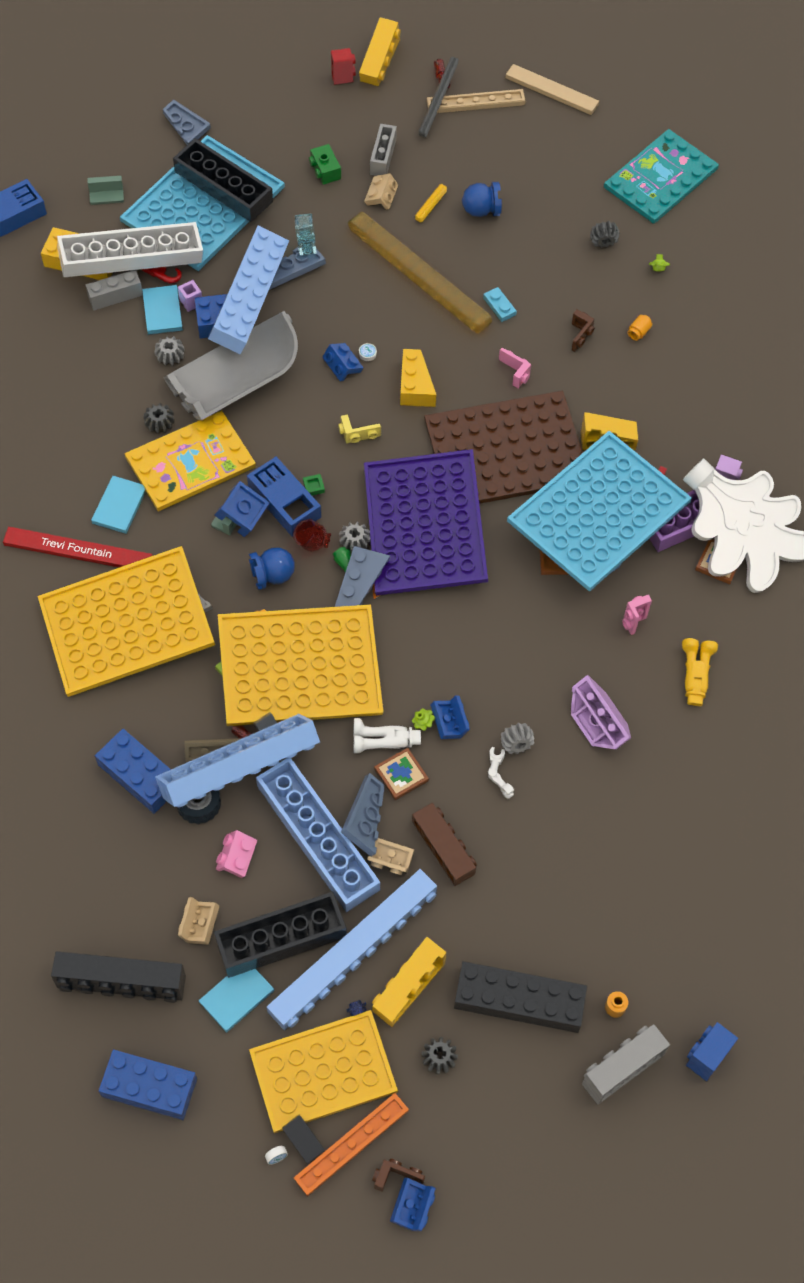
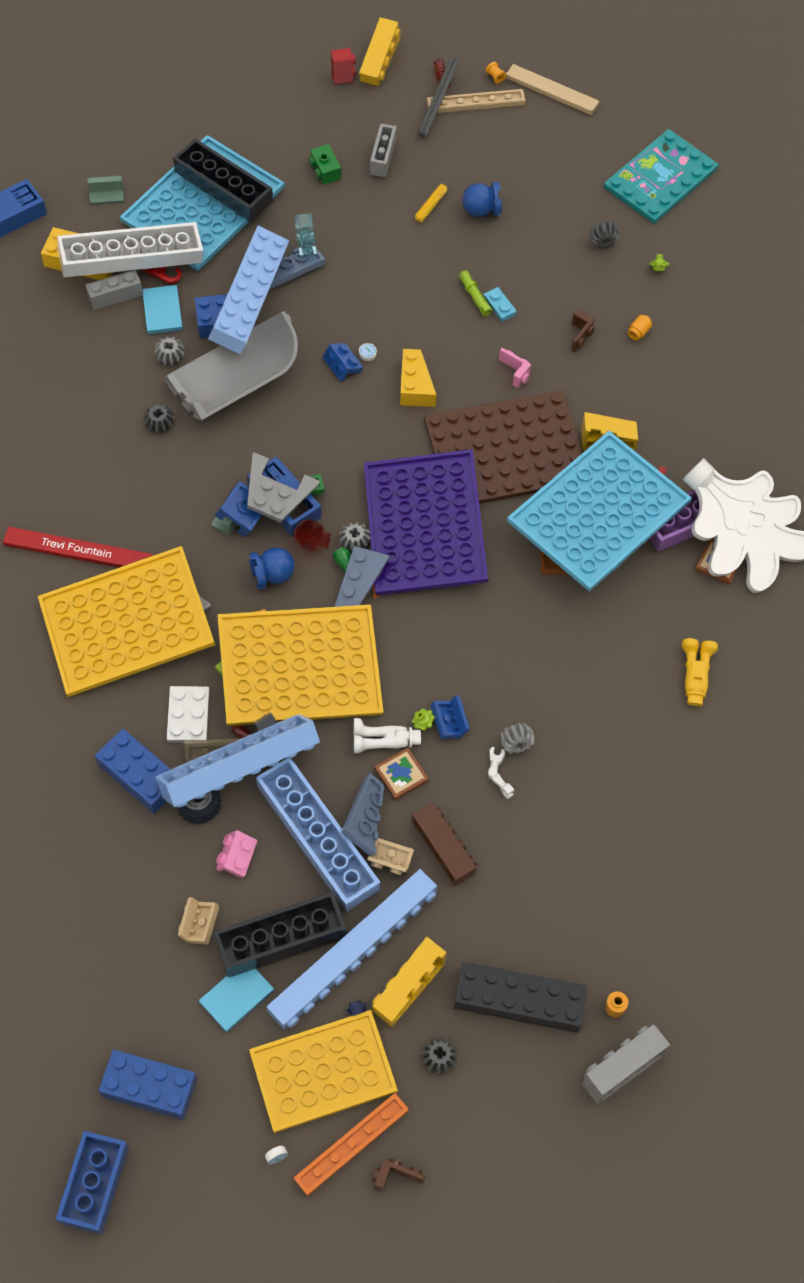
black brick [51,951,186,1003] -> none
medium azure tile [91,476,146,534] -> none
yellow plate [125,411,256,512] -> none
sand blue wing [163,100,211,145] -> none
lavender brick [178,280,202,312] -> none
black tile [282,1114,325,1164] -> none
light yellow bracket [338,415,381,444] -> none
clear yellow beam [348,212,492,333] -> none
tan bracket [364,173,398,210] -> none
blue bracket [390,1178,436,1231] -> none
lavender wedge [571,675,631,749] -> none
bright pink bracket [622,594,652,635] -> none
blue brick [686,1022,738,1082] -> none
lavender brick [715,455,743,480] -> none
none -> blue brick [55,1131,129,1235]
none -> white plate [167,686,210,743]
none -> light grey wing [247,452,320,523]
none -> lime pin [459,270,493,317]
none -> light orange bush [485,62,506,84]

